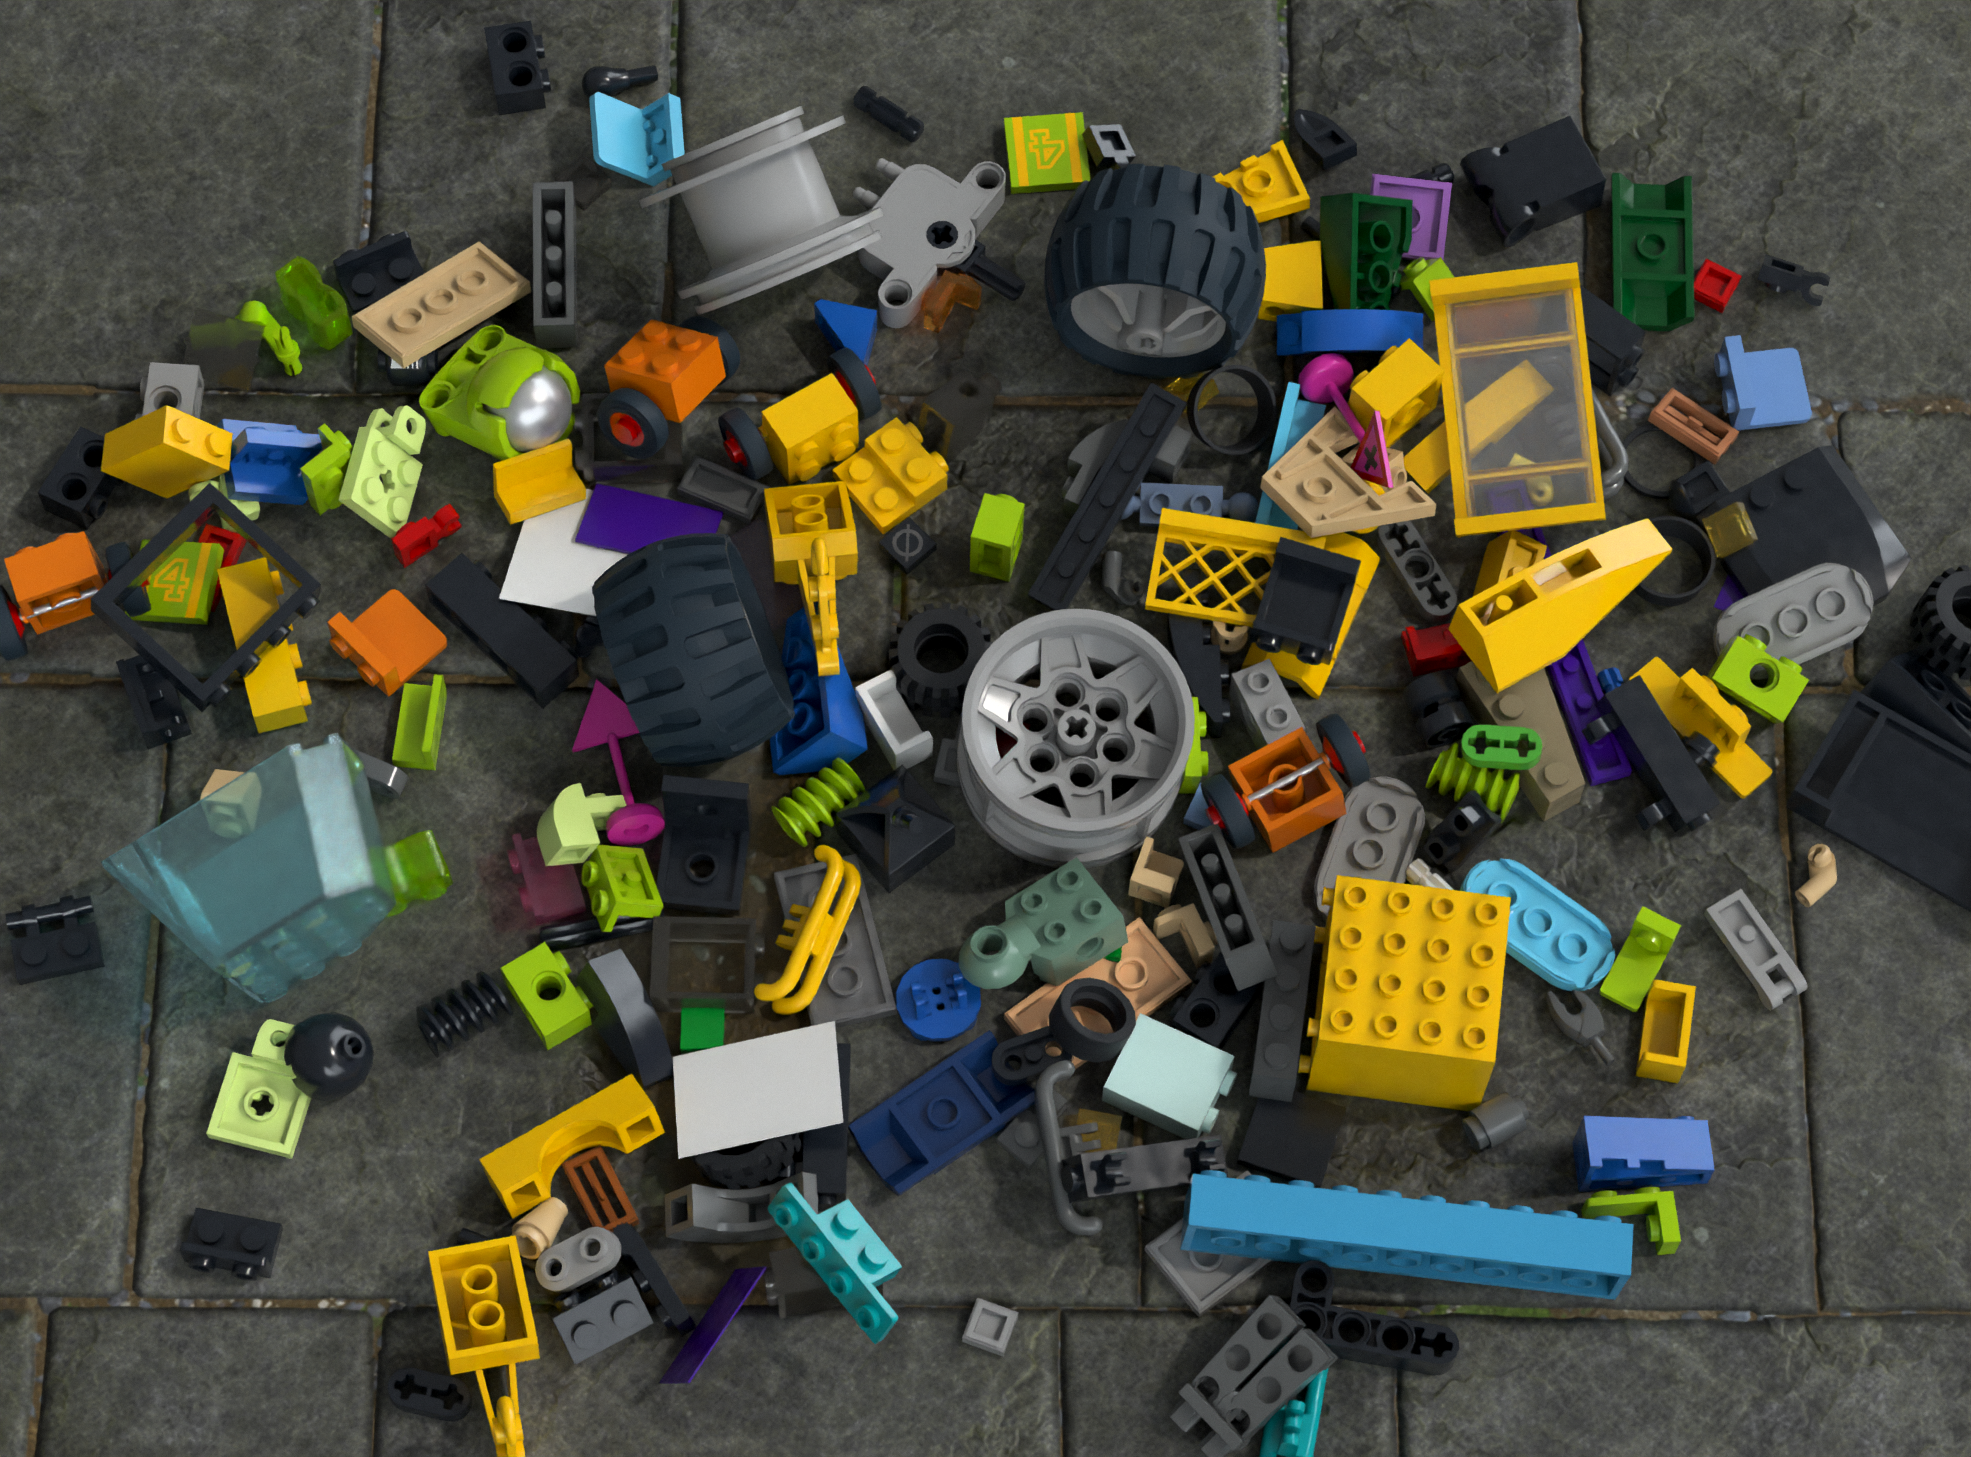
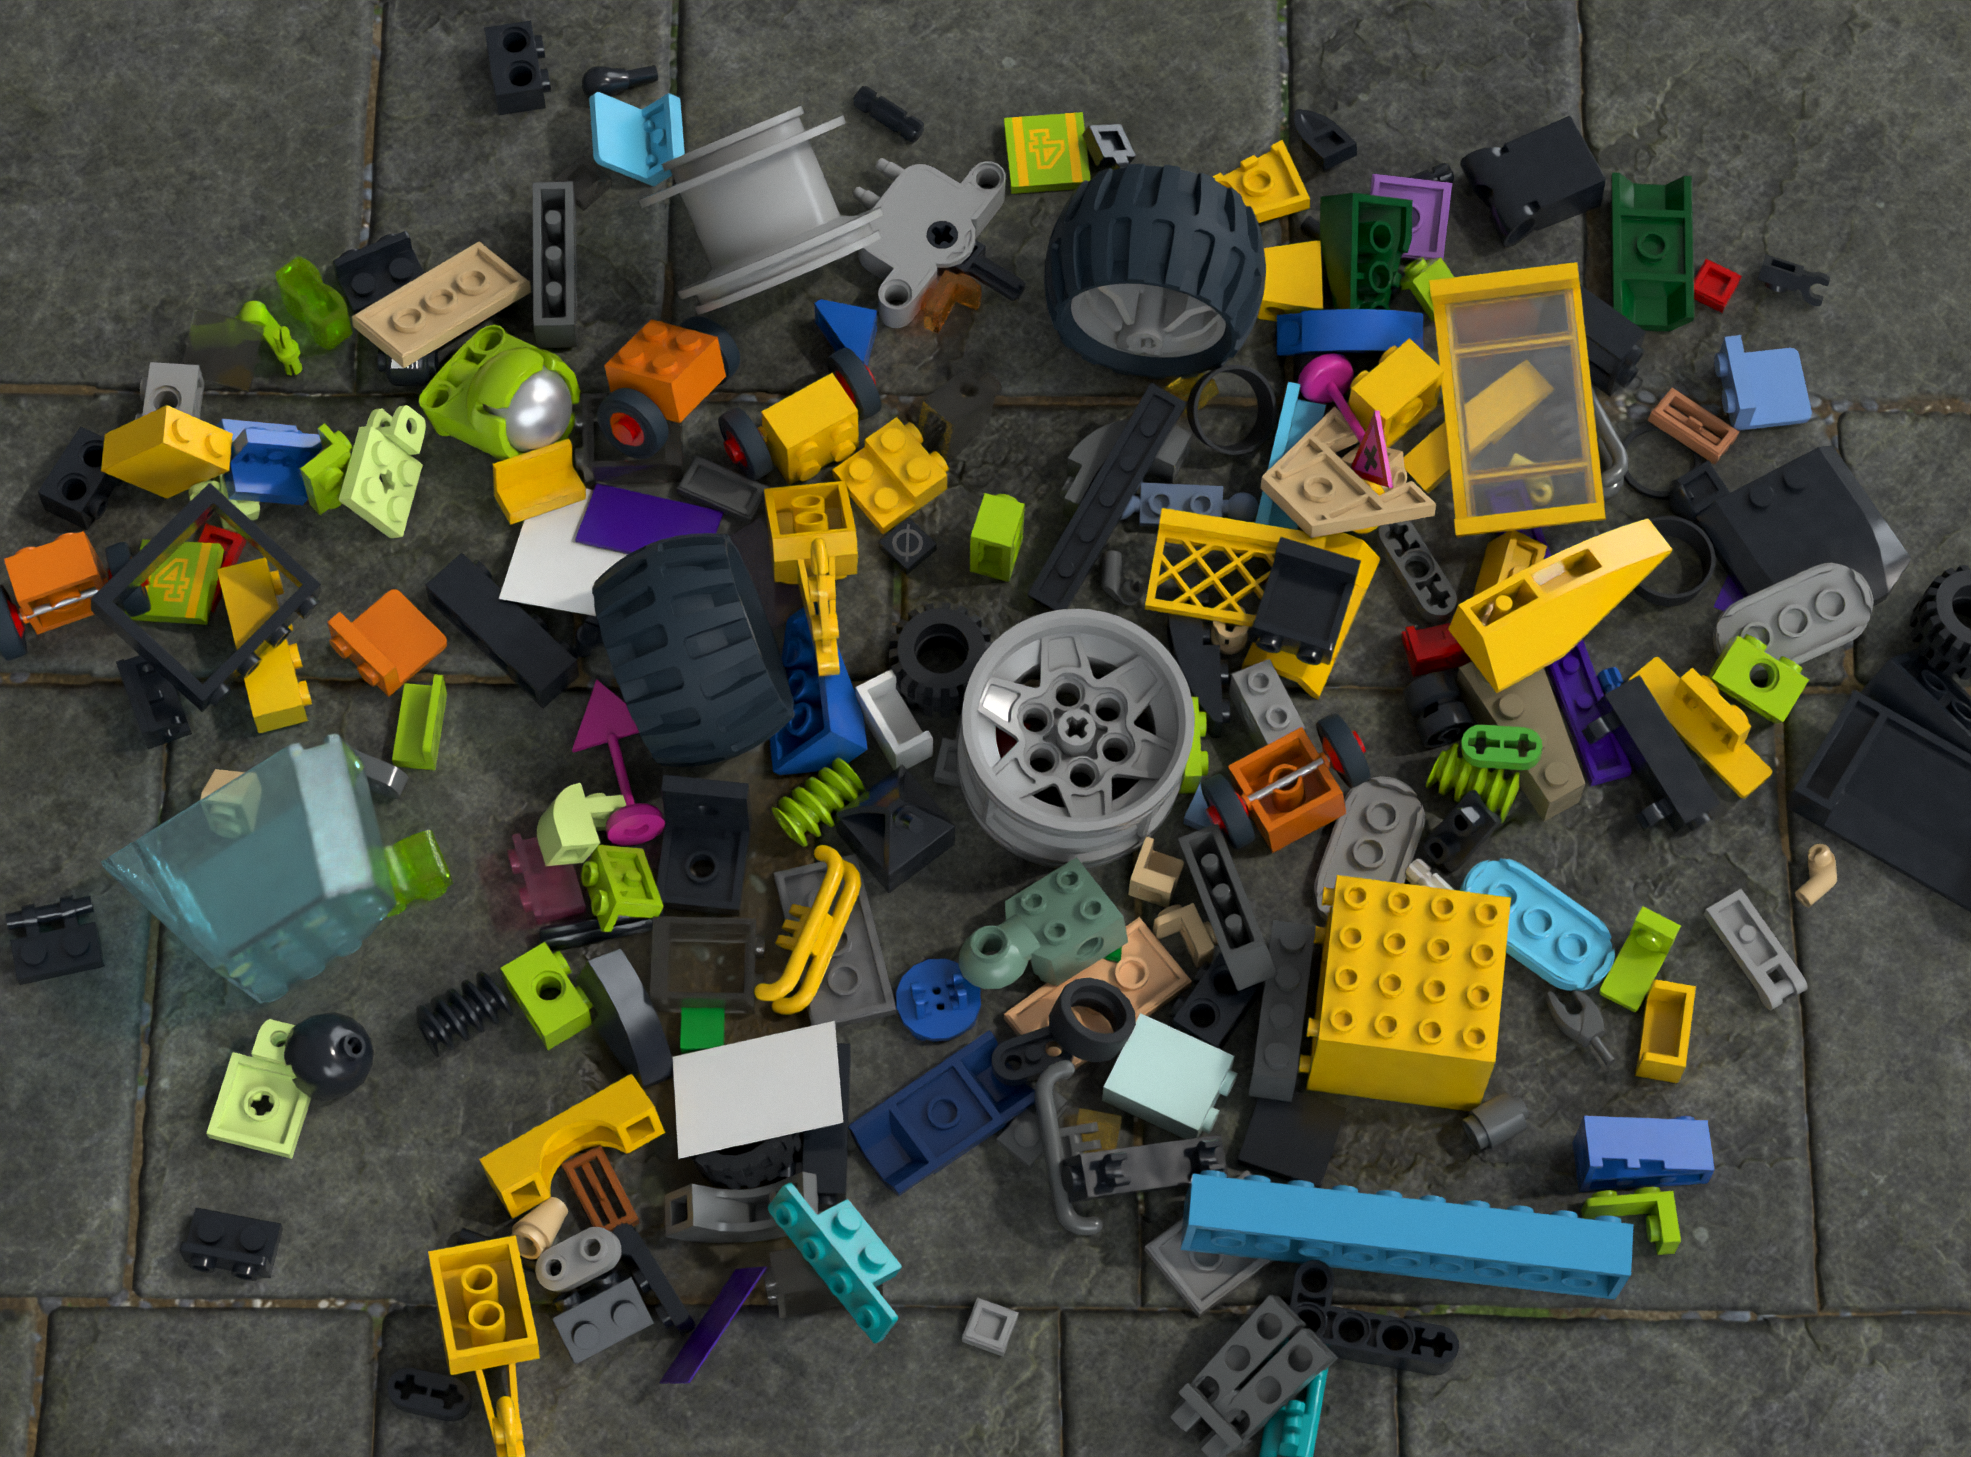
red plate [391,504,462,568] -> none
black plate [1681,731,1721,769] -> none
clear yellow tile [1702,502,1758,558] -> none

